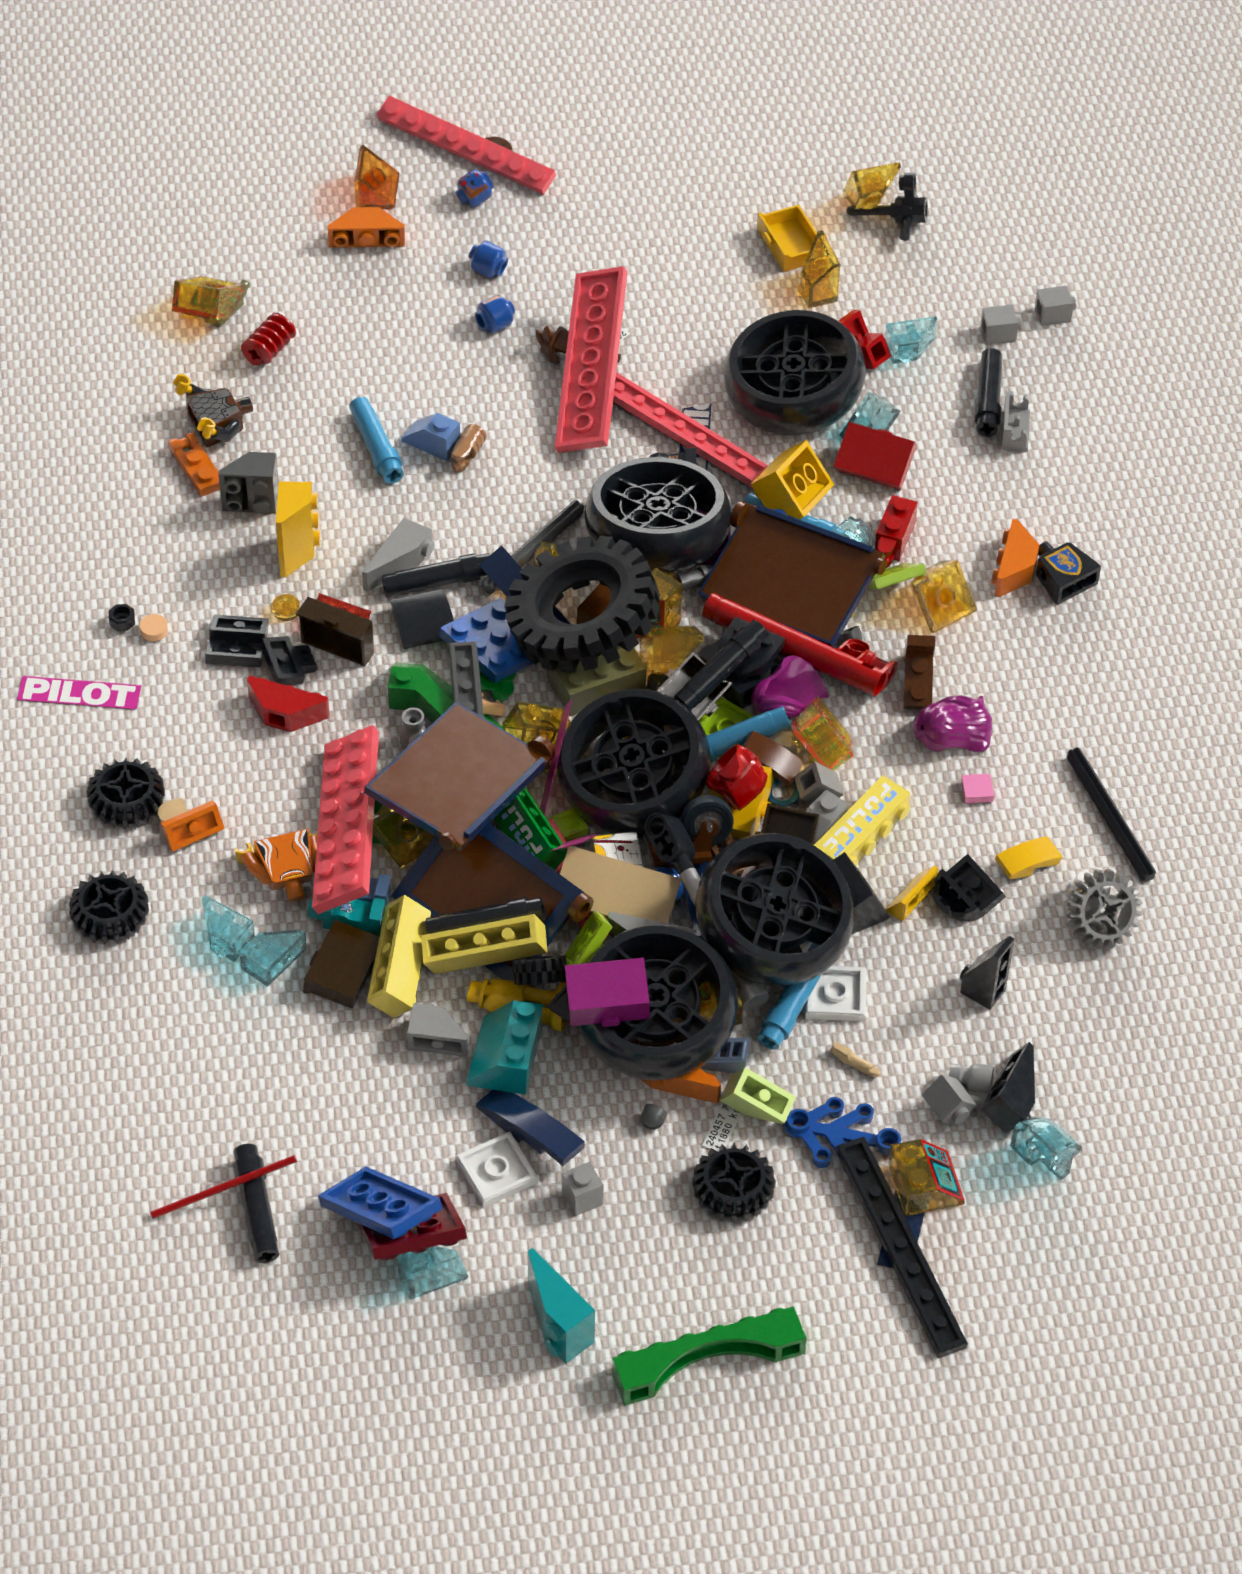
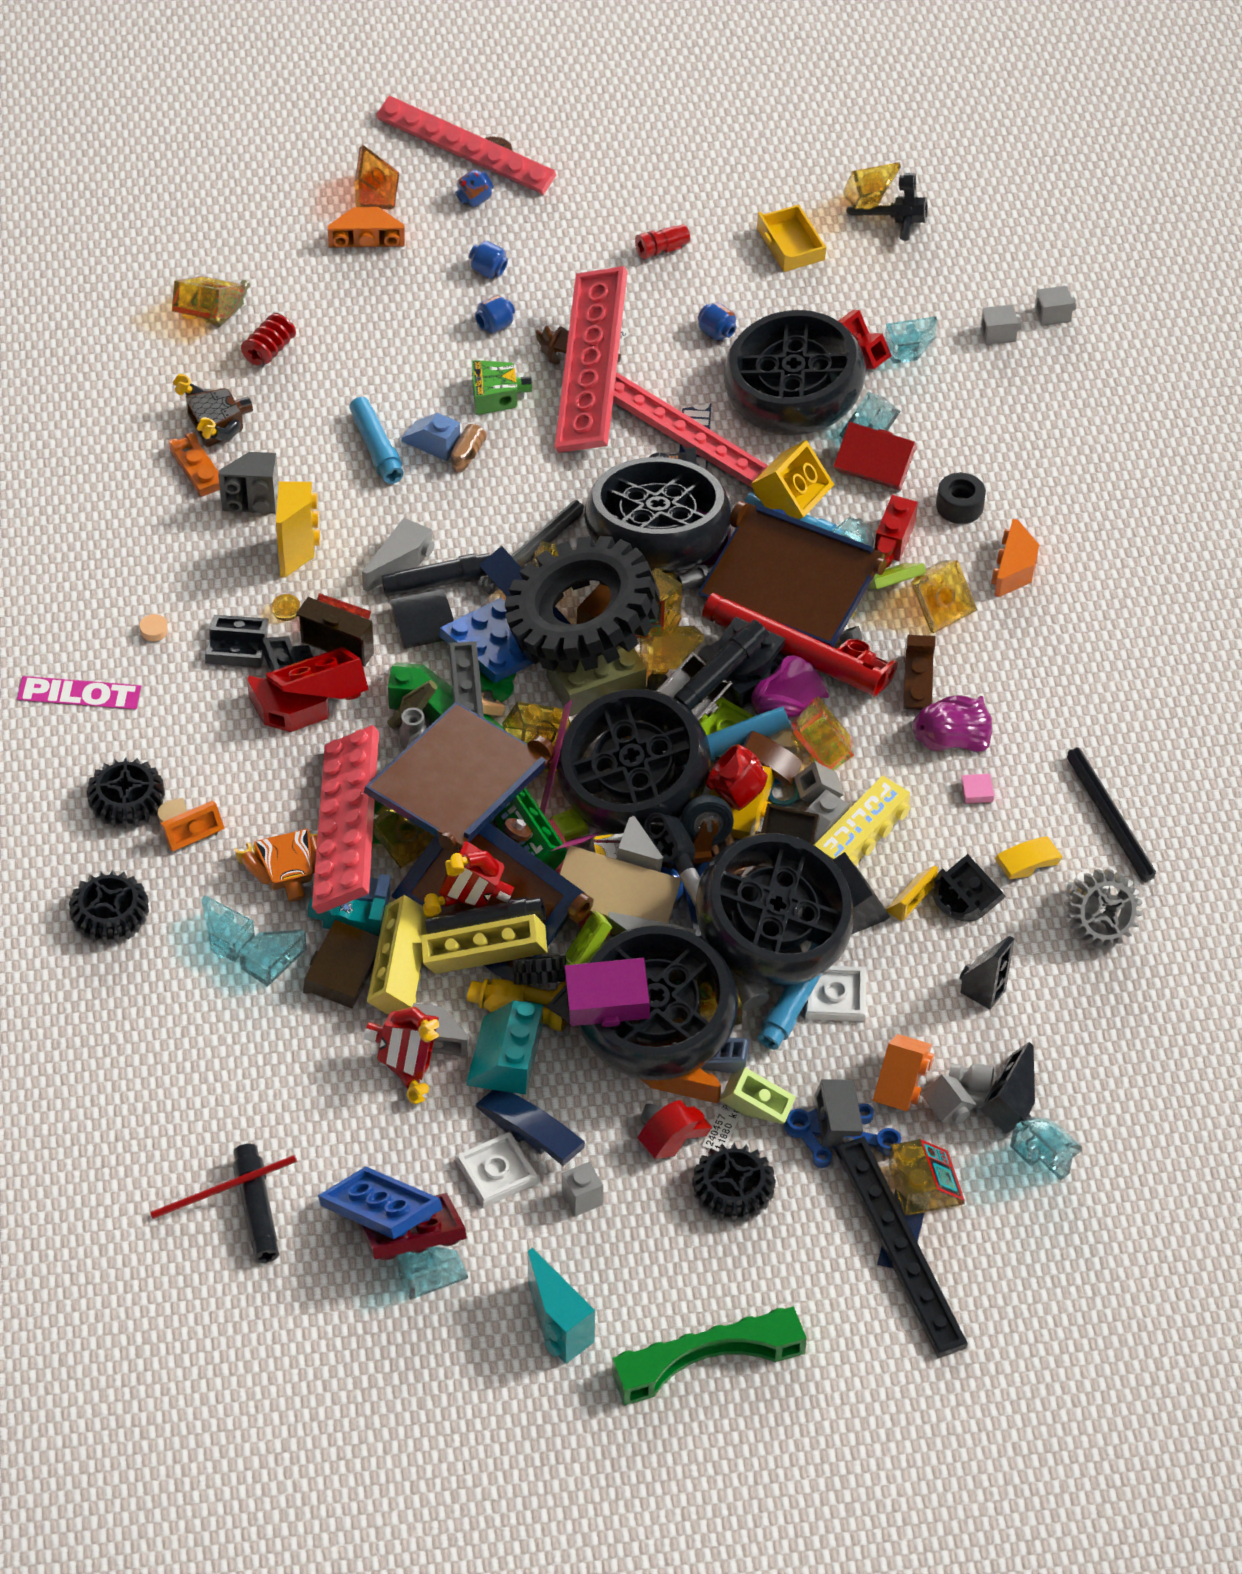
black tile [109,604,135,631] -> none
clear yellow slope [797,230,840,308] -> none
tan piece [830,1042,880,1078] -> none
black piece [974,348,1002,437] -> none
light grey hinge [1001,391,1030,452] -> none
black torso [1036,541,1101,605] -> none
none -> red slope [265,647,369,700]
none -> torso [364,1006,439,1104]
none -> olive piece [387,680,437,729]
none -> torso [423,841,514,917]
none -> bright green torso [472,360,532,415]
none -> reddish brown piece [503,818,532,844]
none -> light grey slope [616,816,663,872]
none -> red axle [635,224,690,259]
none -> red brick [637,1100,713,1159]
none -> blue head [698,302,737,341]
none -> dark grey hinge [814,1079,863,1147]
none -> orange brick [872,1034,935,1112]
none -> black tyre [936,472,986,524]

